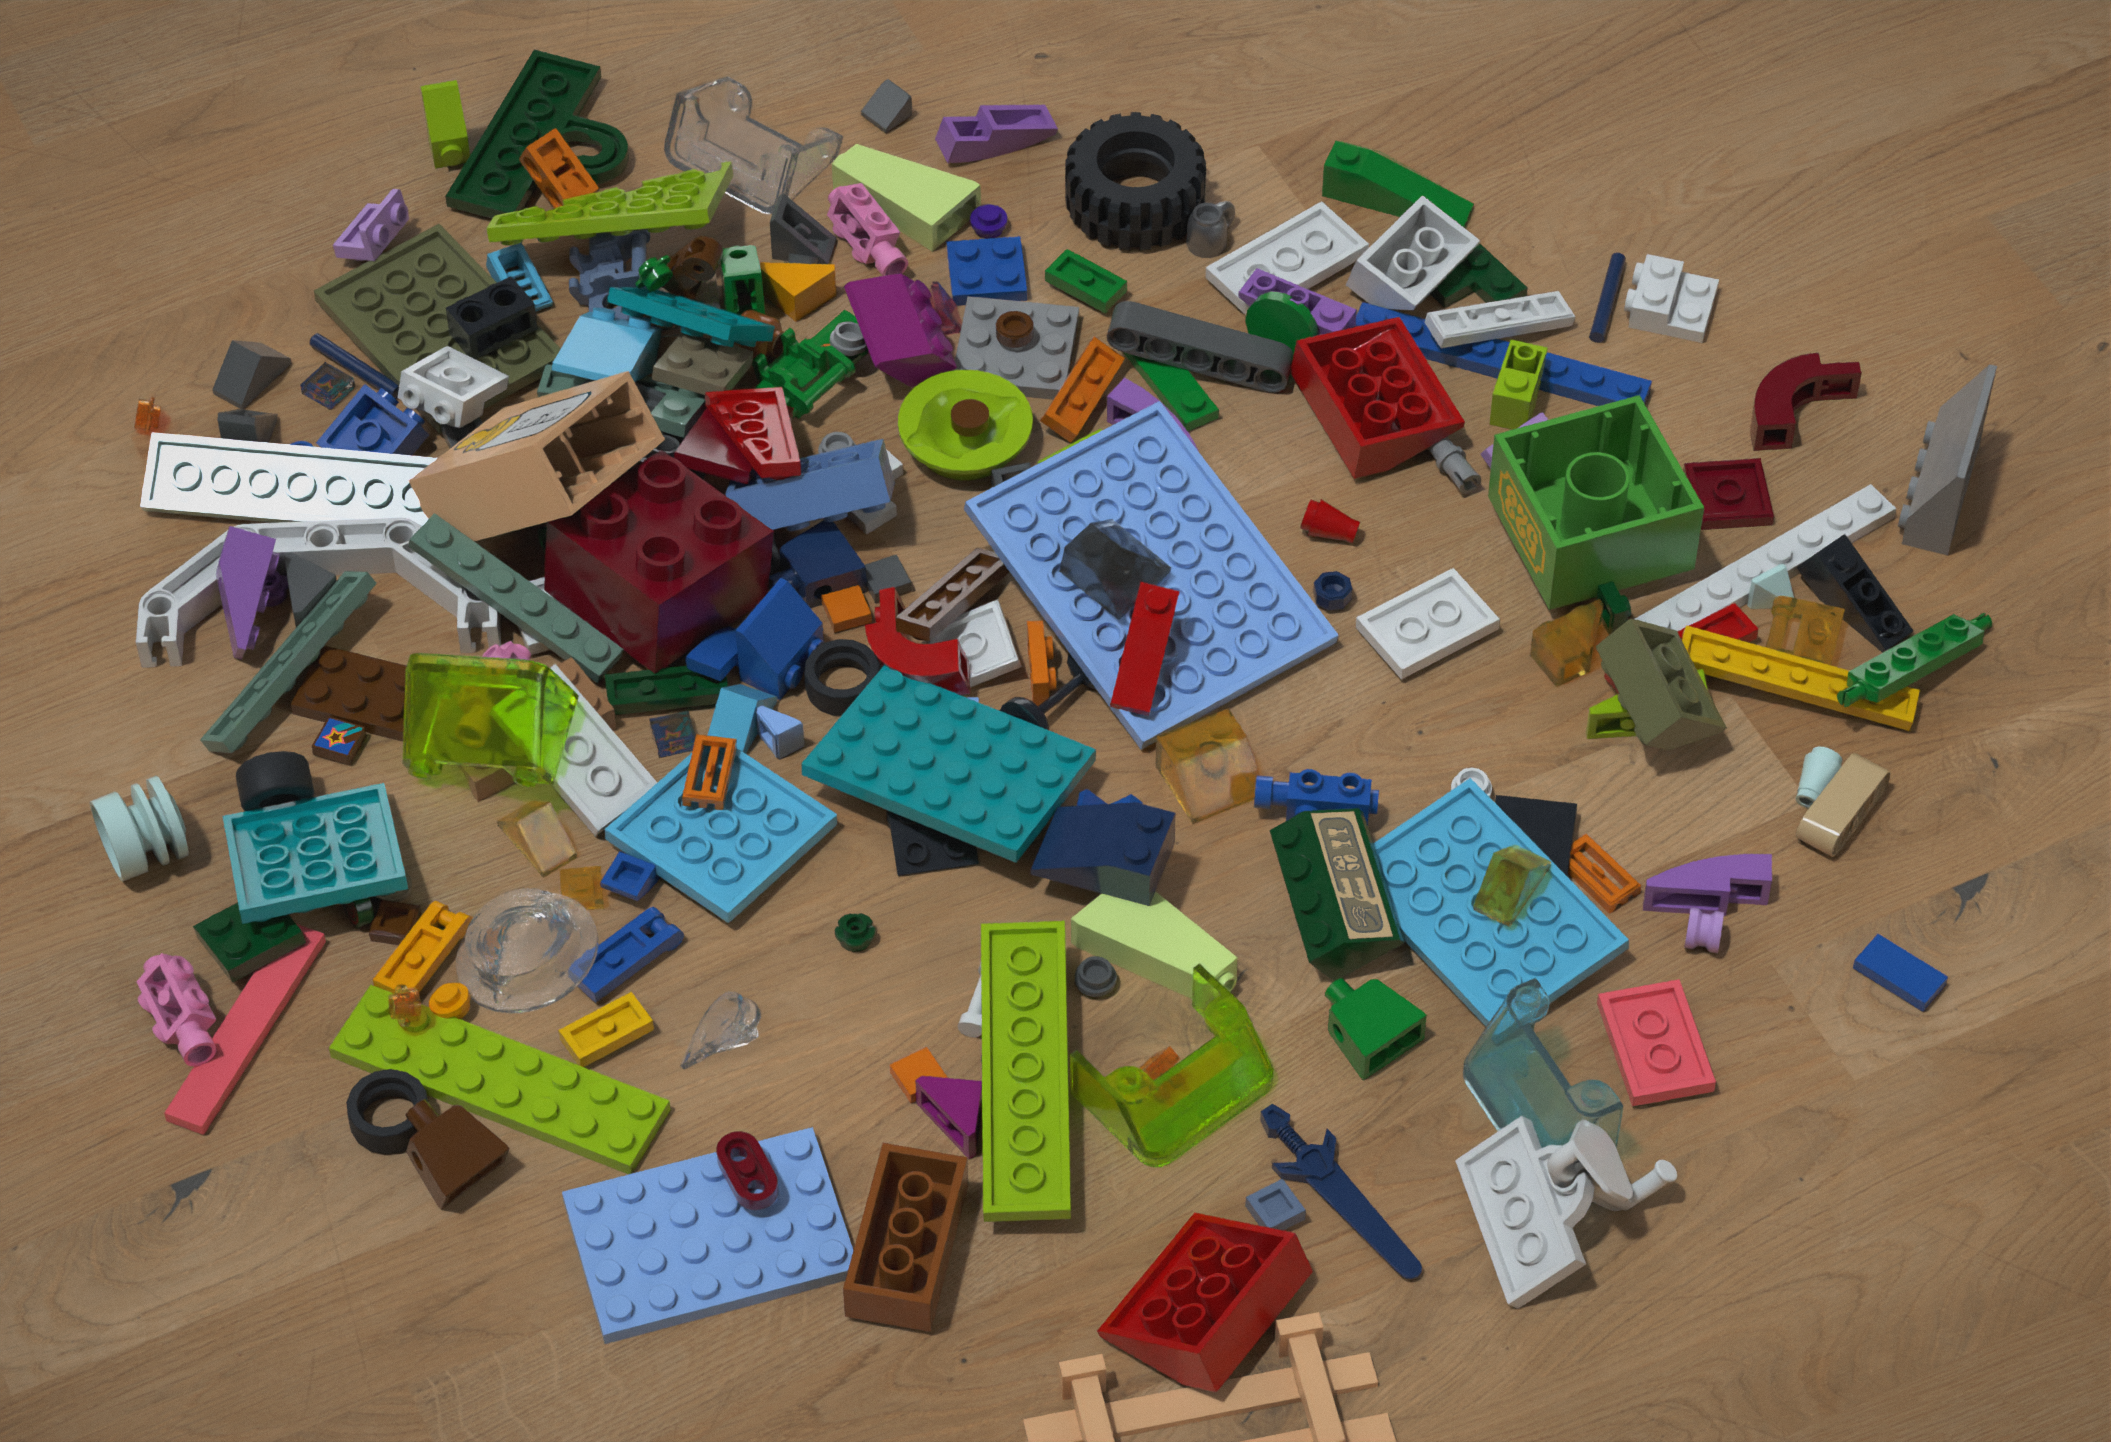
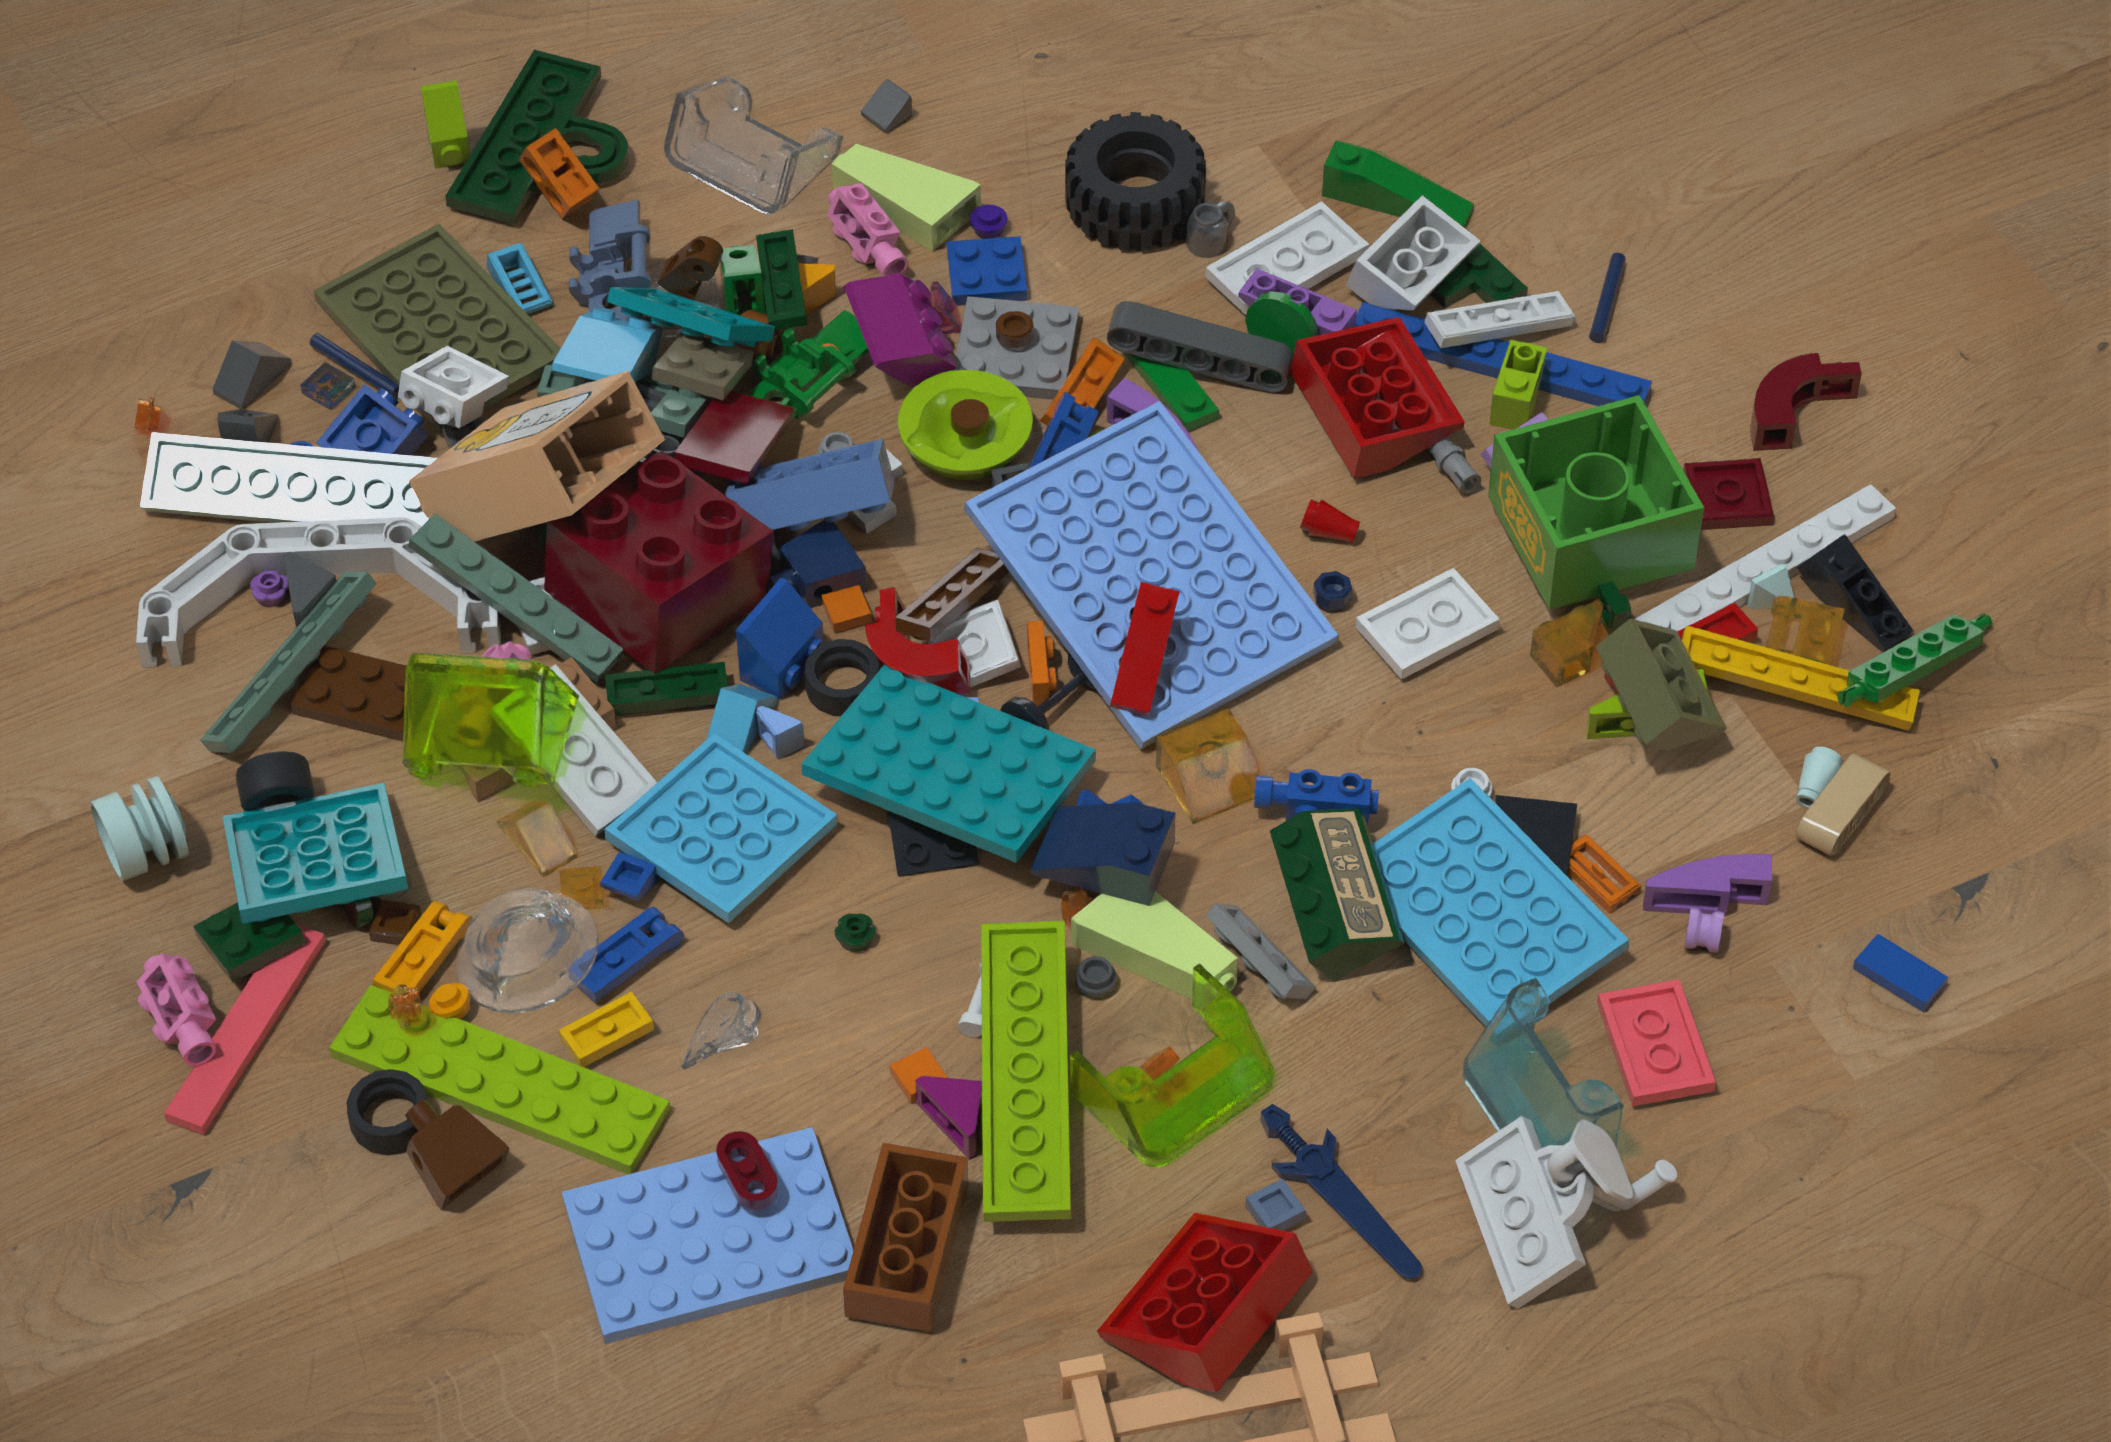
medium lavender slope [216,526,280,660] -> none
tile [312,716,367,765] -> none
lavender bracket [333,189,409,261] -> none
black brick [446,276,538,360] -> none
lime wing [486,161,734,246] -> none
green plate [635,255,673,292] -> none
clear smoke tile [649,711,696,758] -> none
orange tile [682,734,737,810] -> none
blue slope [686,626,739,681] -> none
red wing [705,387,801,480] -> none
dark grey slope [770,193,837,264] -> none
light grey plate [829,322,867,356] -> none
dark grey tile [865,554,912,603] -> none
medium lavender slope [935,105,1058,163] -> none
green plate [1045,249,1127,313] -> none
clear smoke slope [1059,519,1172,620] -> none
green torso [1325,978,1427,1081] -> none
clear yellow slope [1473,845,1551,927] -> none
white plate [1624,254,1719,343] -> none
light grey slope [1898,364,1997,555] -> none
none -> dark green plate [756,229,807,330]
none -> blue plate [1028,392,1099,469]
none -> clear orange plate [1061,887,1093,924]
none -> light grey plate [1206,903,1316,1000]

